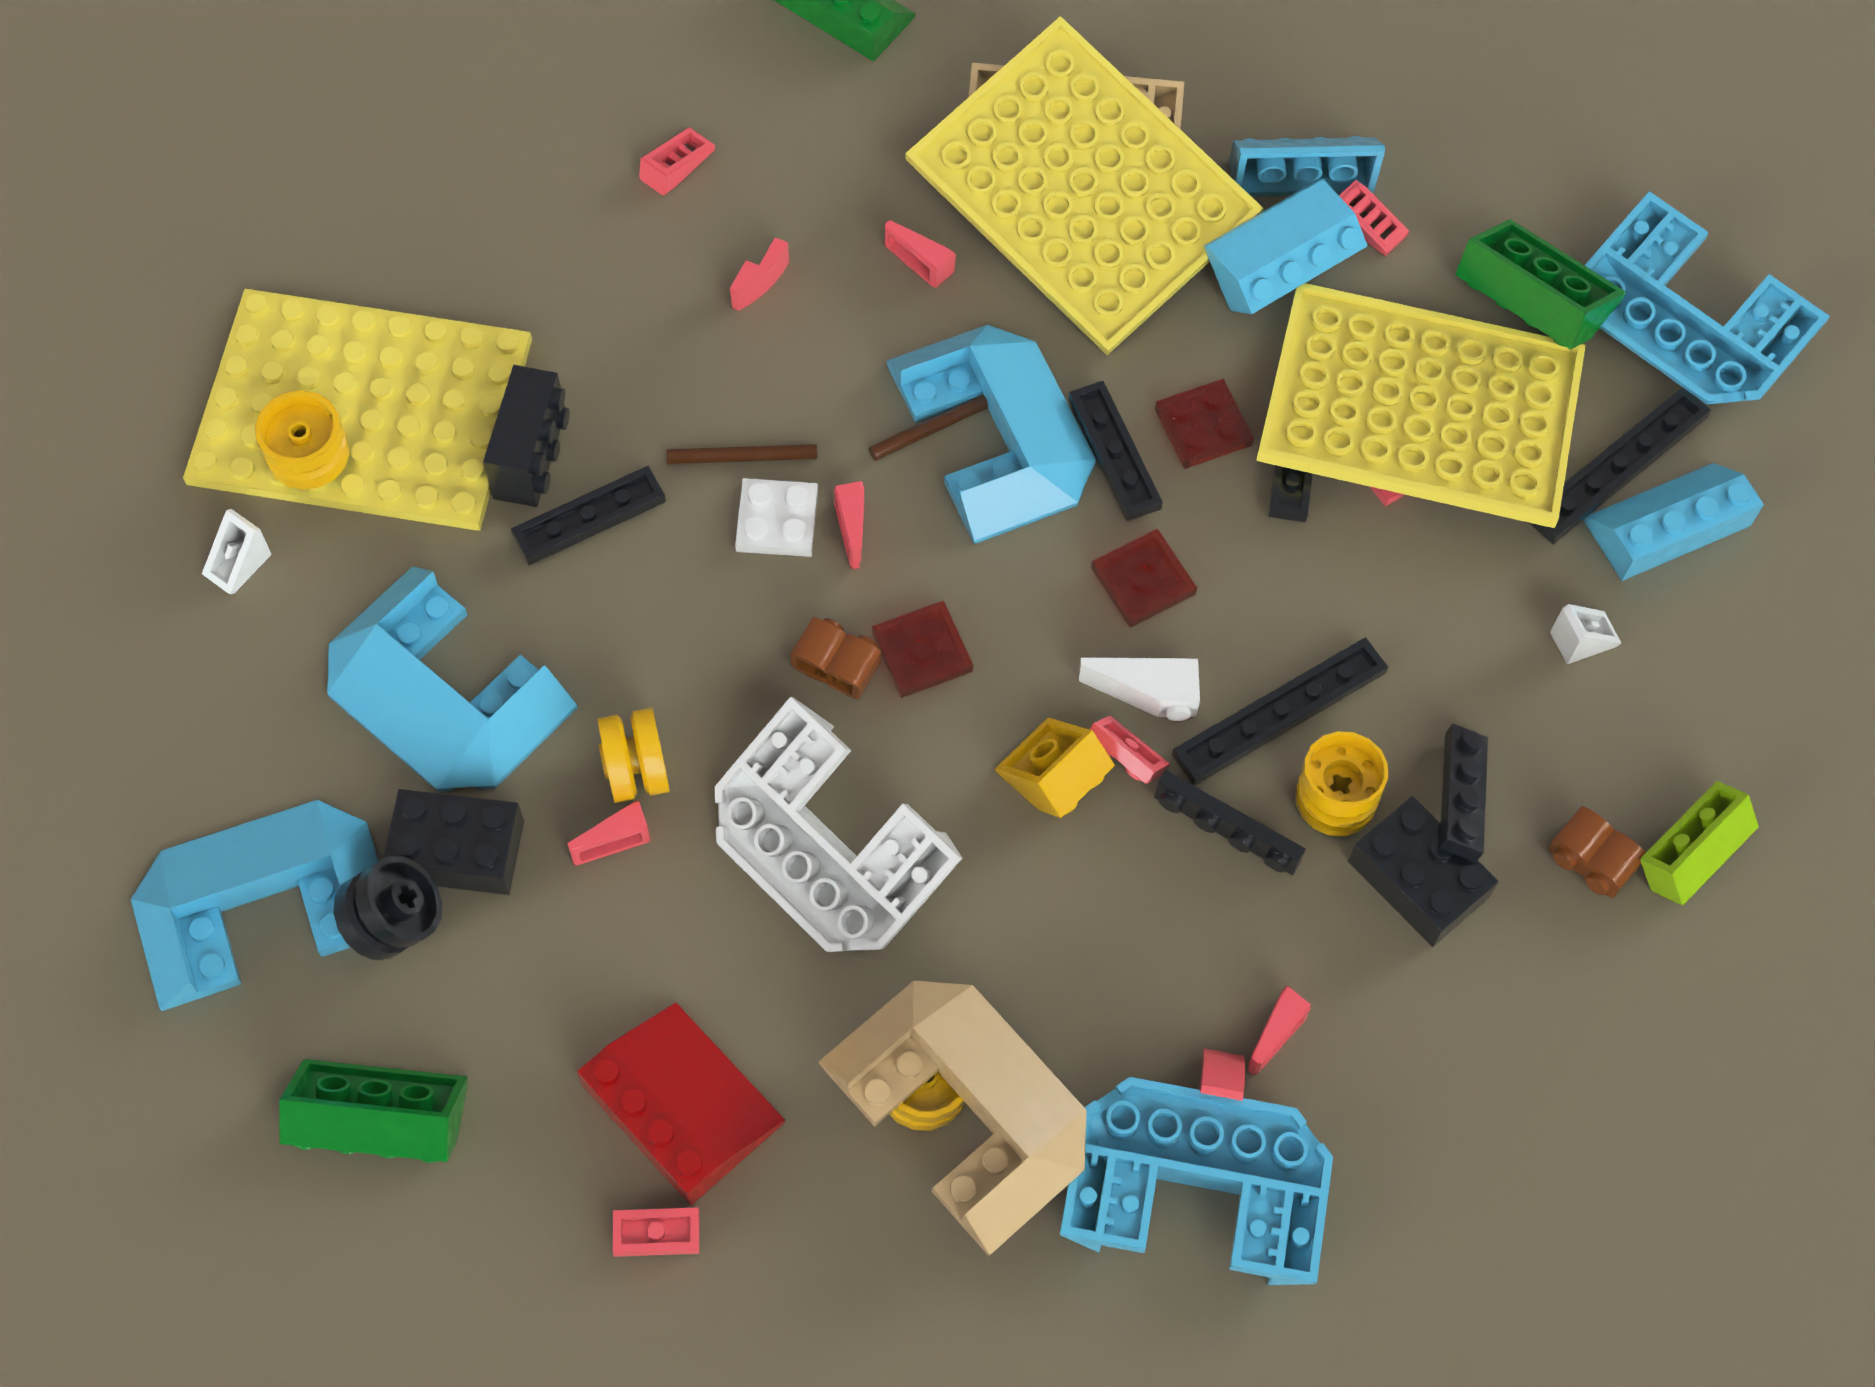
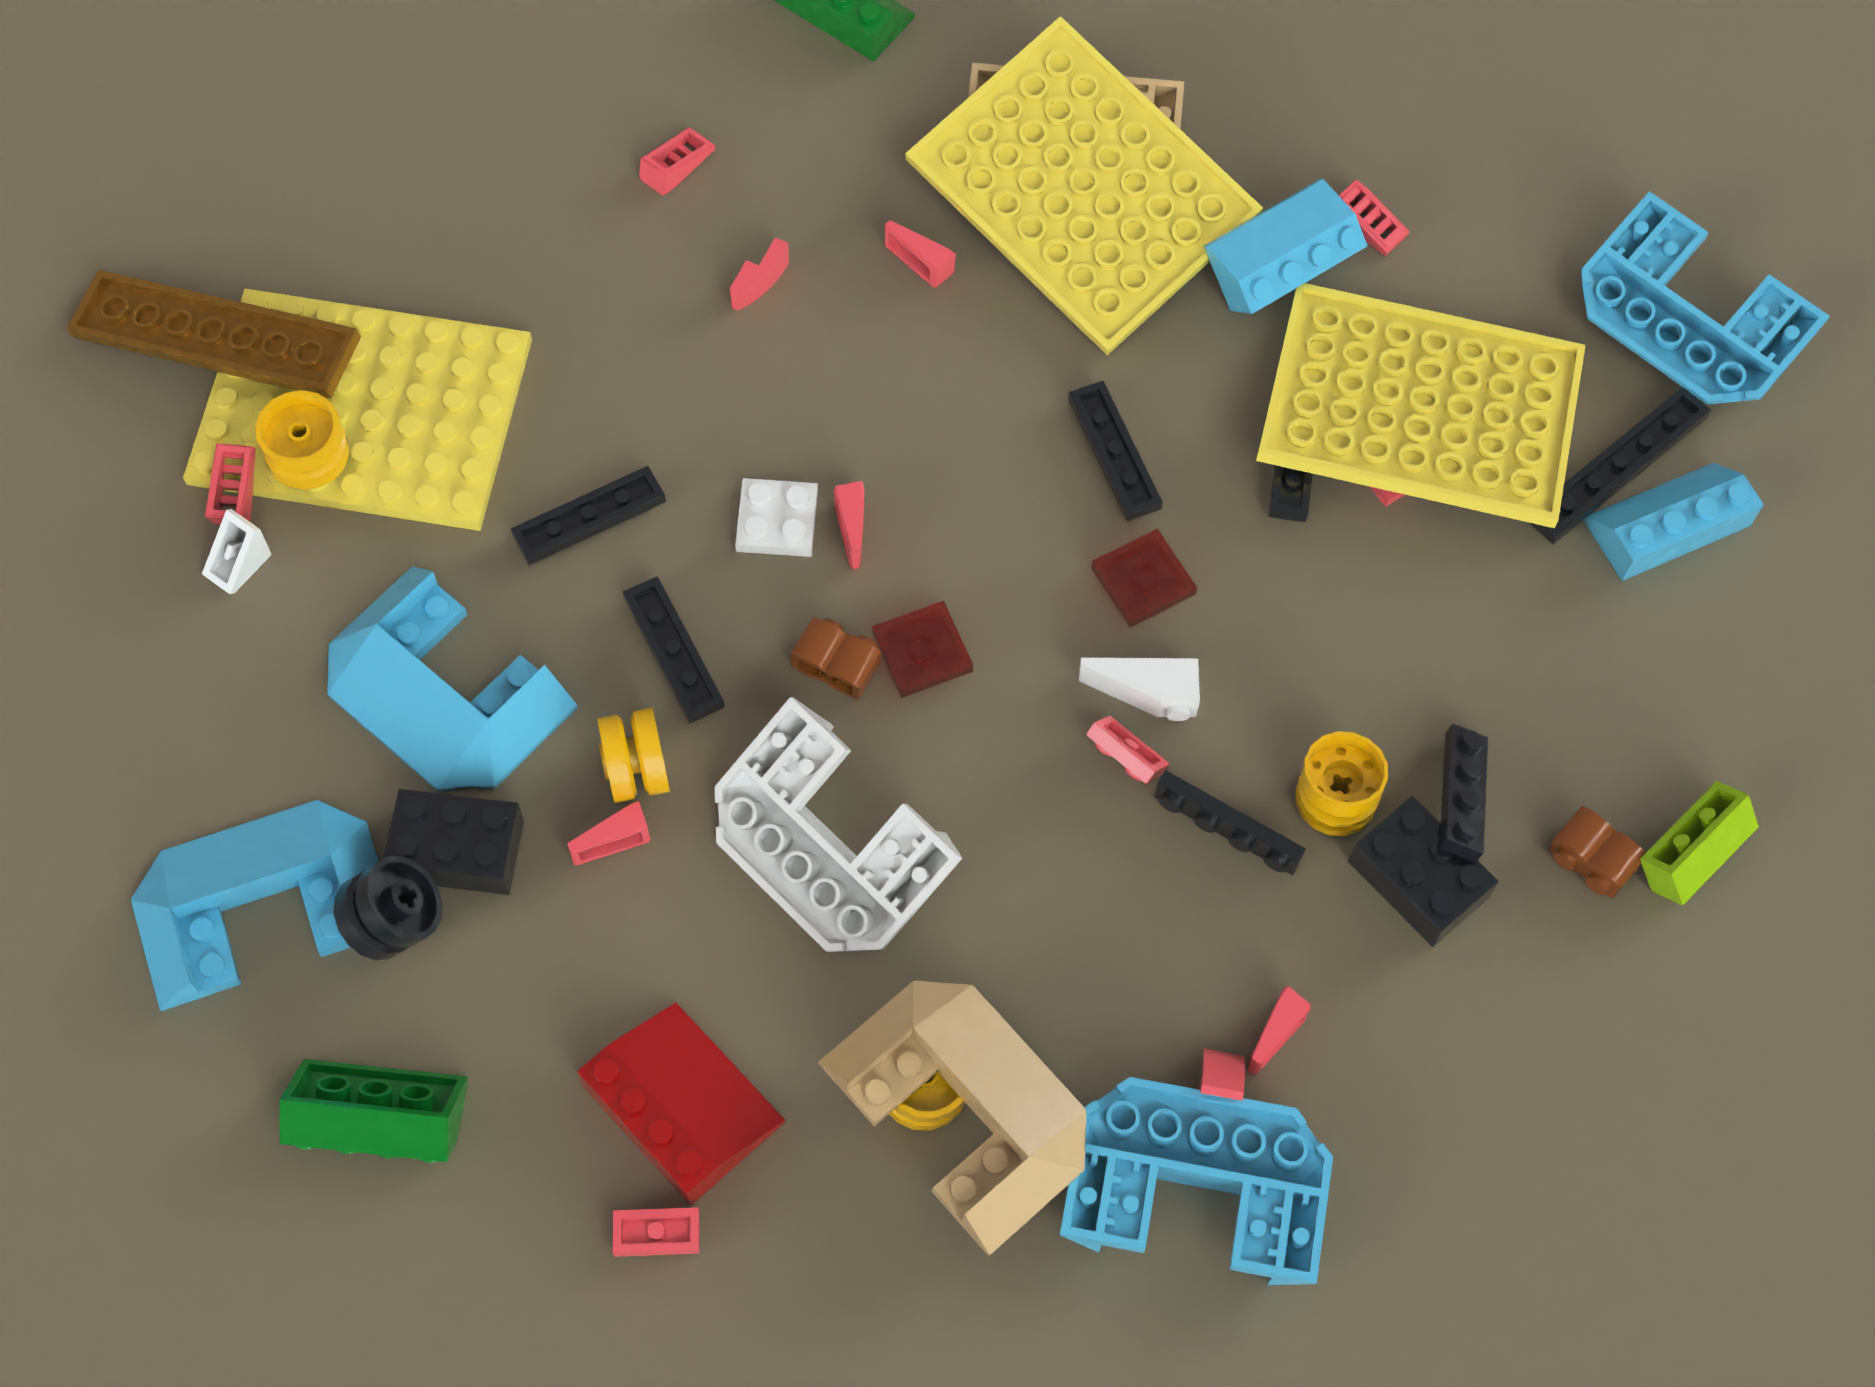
black brick [483,365,570,507] -> none
reddish brown bar [667,444,817,464] -> none
reddish brown bar [869,394,988,461] -> none
medium azure slope [887,325,1096,544] -> none
yellow slope [995,717,1115,818] -> none
clear red plate [1155,378,1254,469] -> none
black plate [1172,637,1388,786] -> none
medium azure slope [1229,136,1385,196] -> none
green slope [1455,219,1626,350] -> none
white slope [1550,604,1622,664] -> none
none -> pearl gold plate [66,269,361,399]
none -> coral slope [205,443,256,525]
none -> black plate [623,576,725,724]

